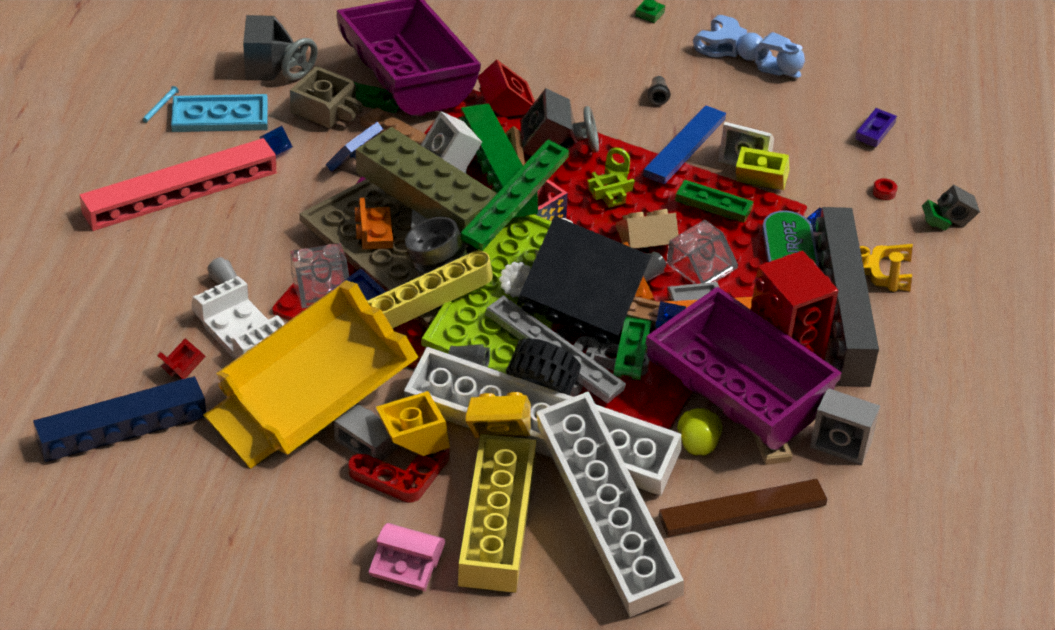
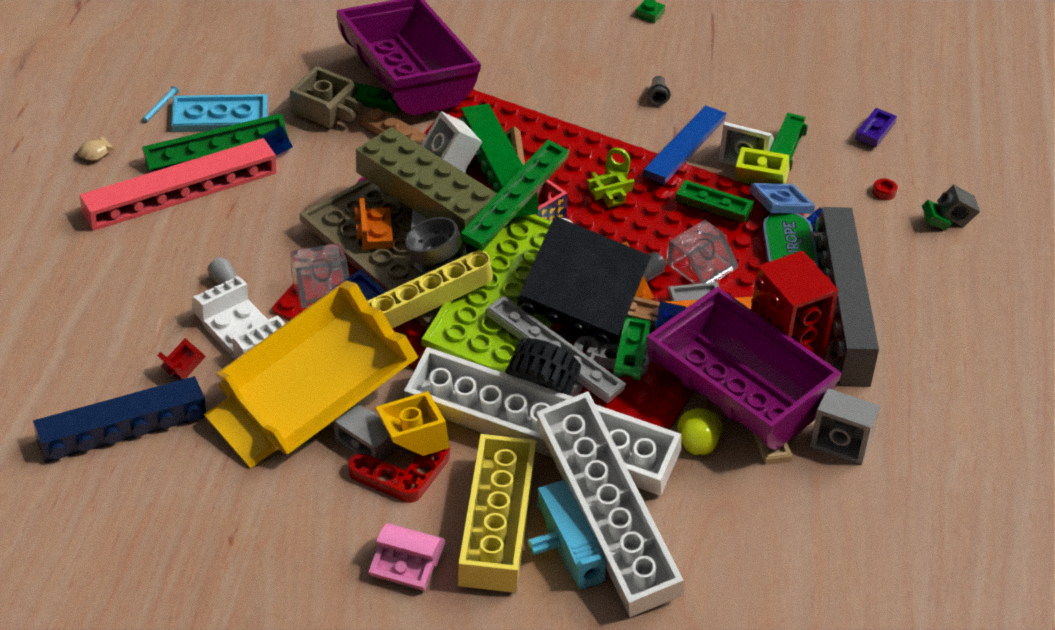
dark grey piece [243,15,318,81] -> none
tile [325,122,383,172] -> none
dark grey cone [448,344,490,367] -> none
yellow slope [465,392,531,438] -> none
red slope [478,59,535,117] -> none
white piece [499,262,530,298] -> none
dark grey piece [520,88,599,156] -> none
tan slope [615,209,680,249] -> none
reddish brown tile [658,479,827,537] -> none
light blue piece [693,15,805,78] -> none
yellow piece [860,244,913,292] -> none
none -> tan animal [78,136,115,162]
none -> green plate [142,113,288,171]
none -> medium azure piece [528,480,606,589]
none -> medium blue tile [749,183,815,214]
none -> green container [770,112,808,171]

